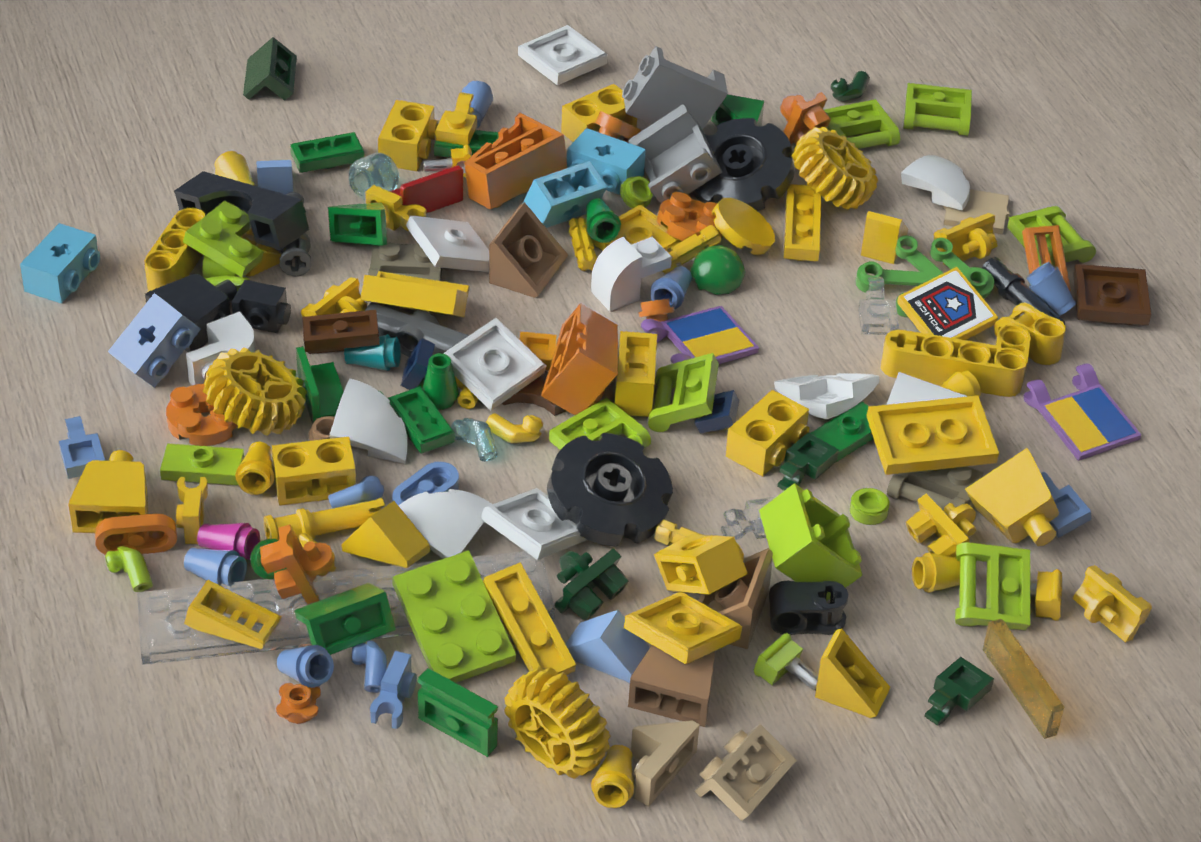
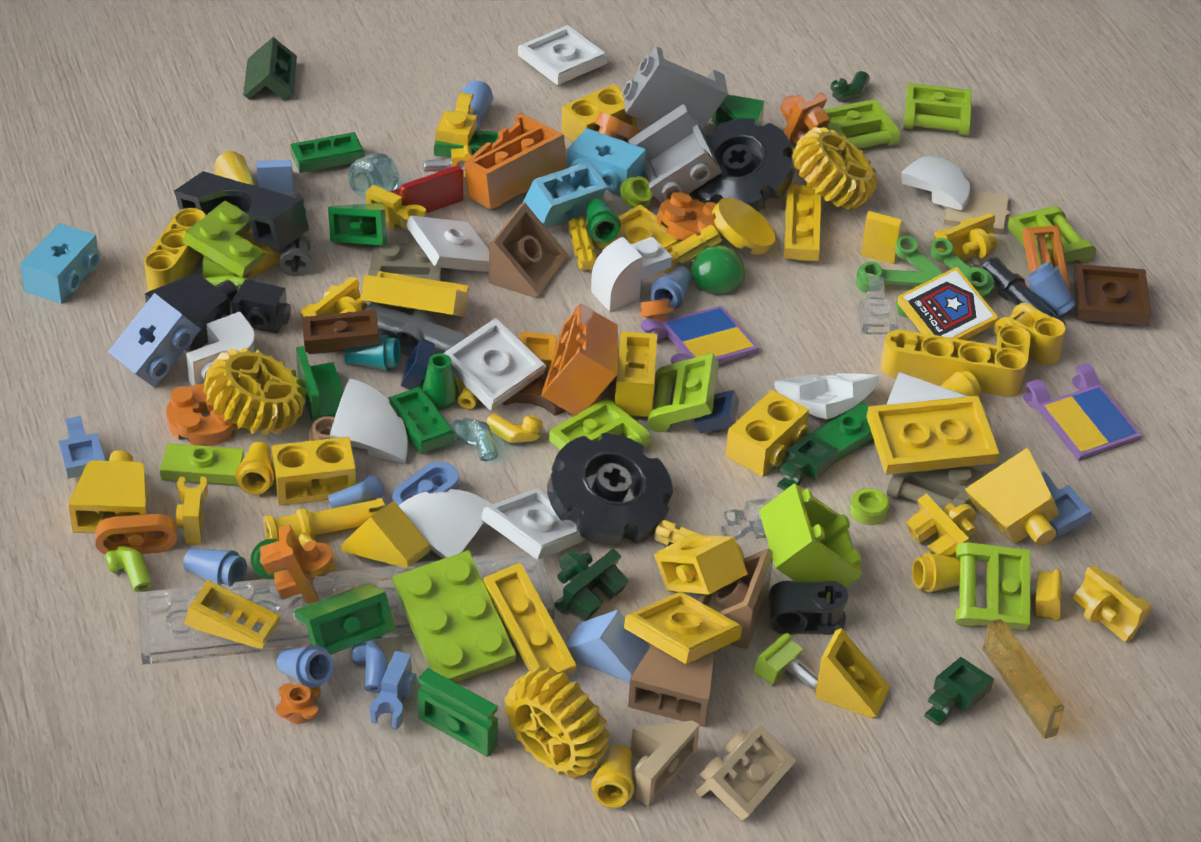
dark pink cone [197,523,260,560] -> none
yellow brick [378,100,439,171] -> none

